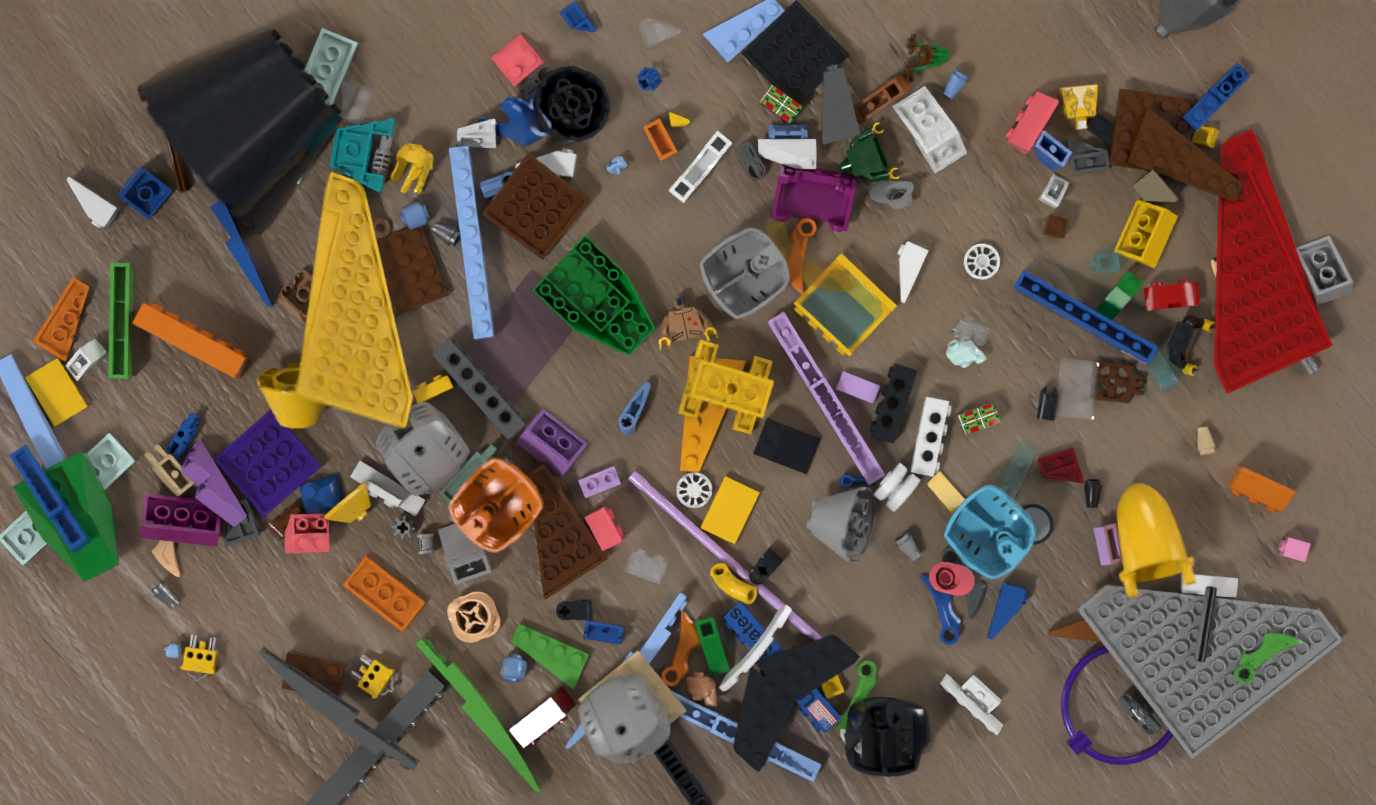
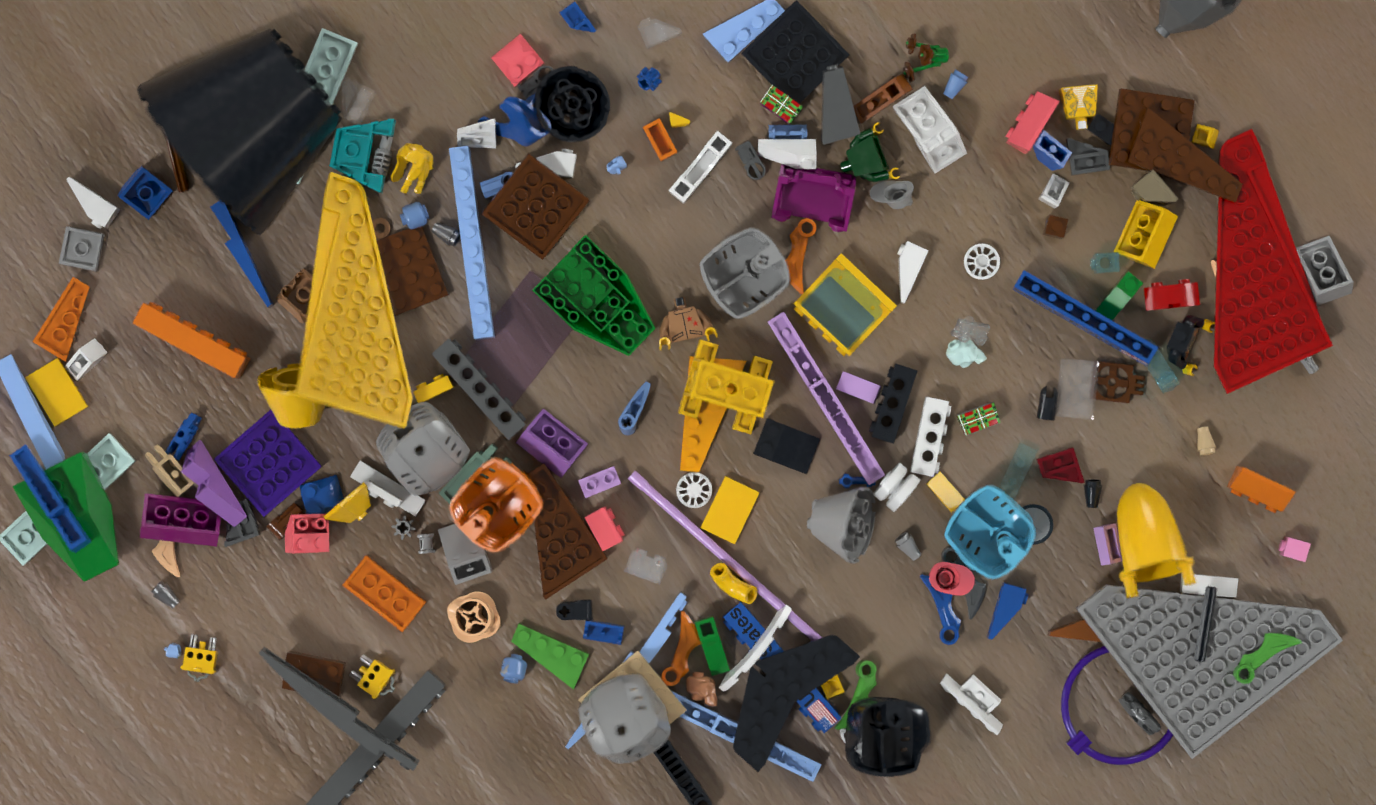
bright green brick [108,263,134,379] -> none
bright green slope [416,638,541,793] -> none
wedge [509,687,576,748] -> none
black piece [749,548,784,585] -> none
clear yellow tile [765,222,851,292] -> none
blue slope [1183,63,1250,131] -> none
none -> light grey tile [59,226,105,271]

